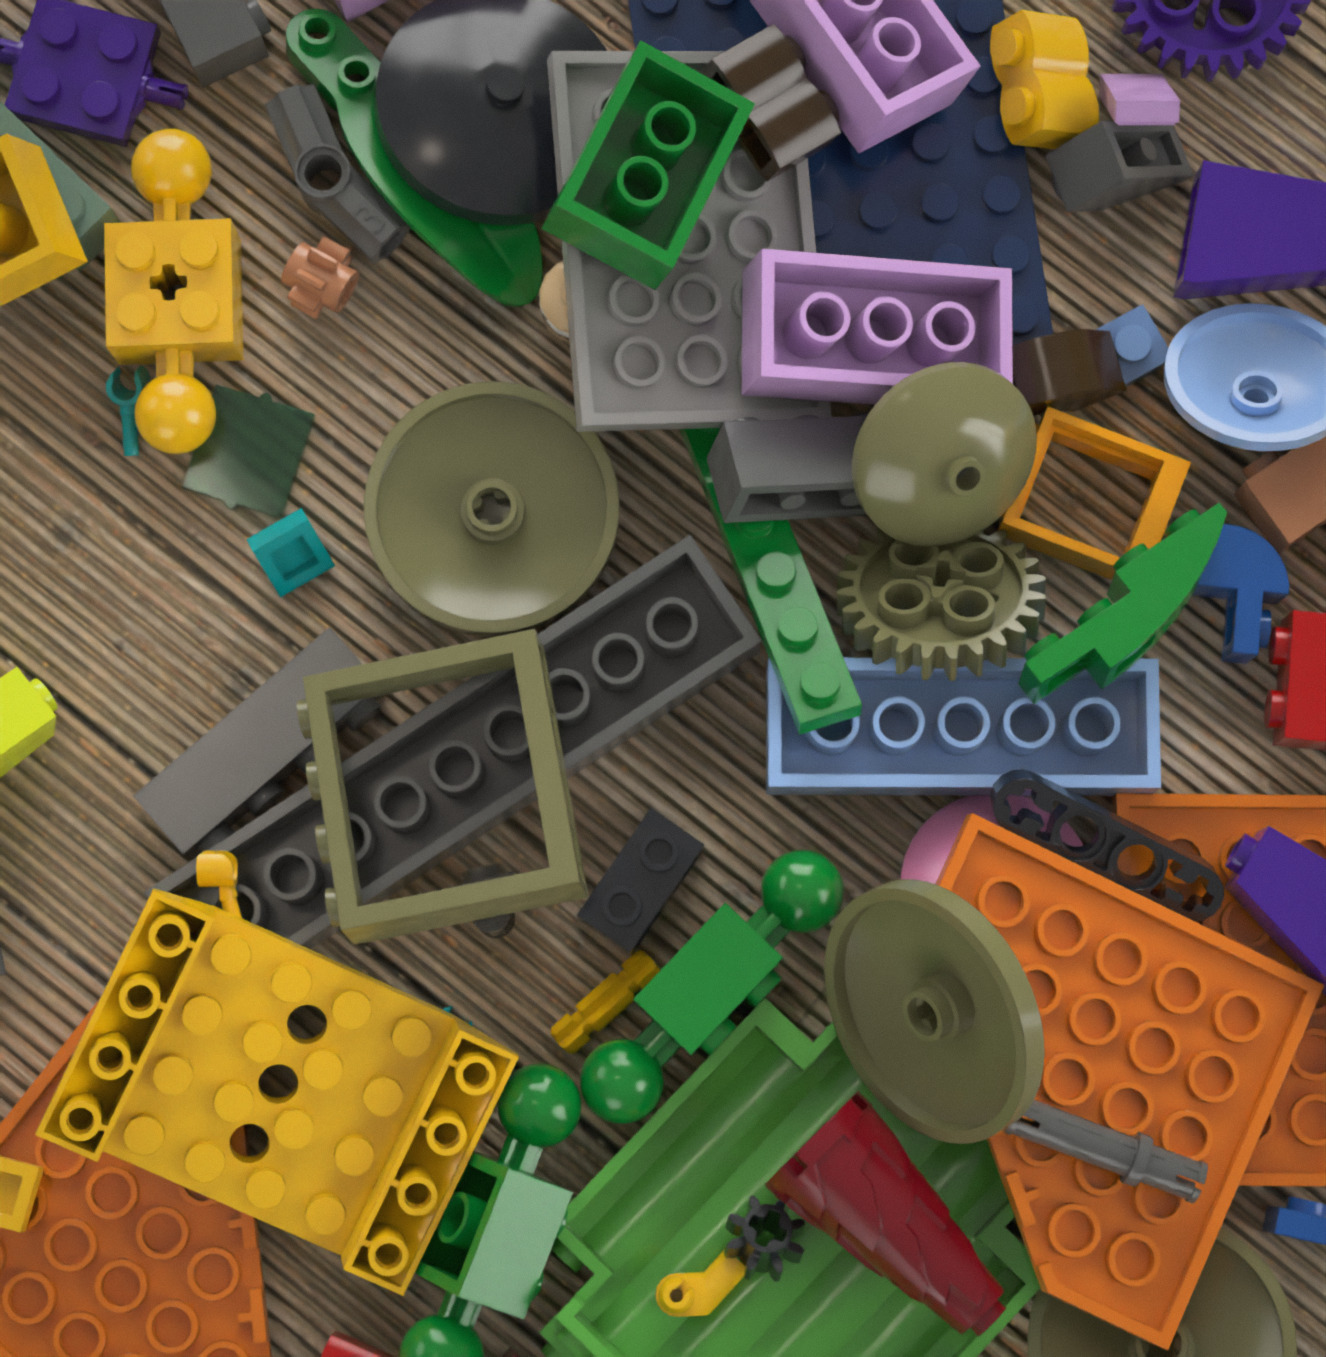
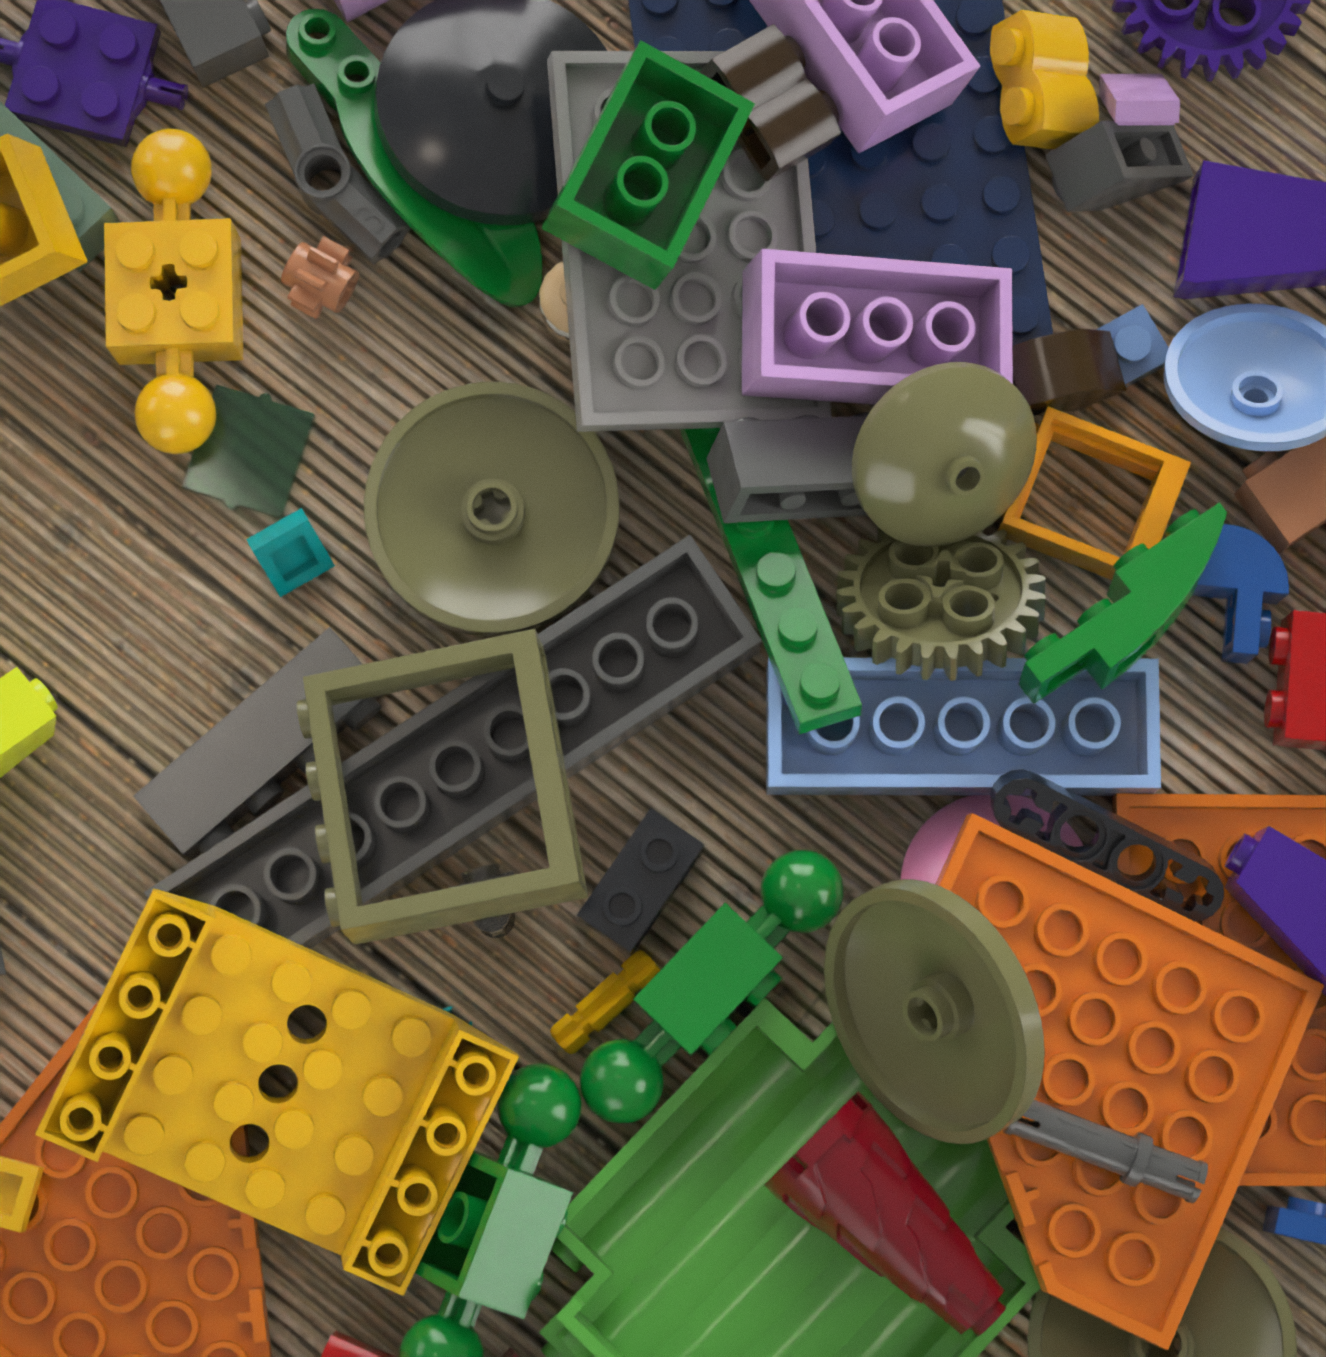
teal hand [105,365,151,456] -> none
yellow hand [196,850,242,918] -> none
yellow arm [655,1249,746,1317] -> none
gear [724,1196,805,1282] -> none

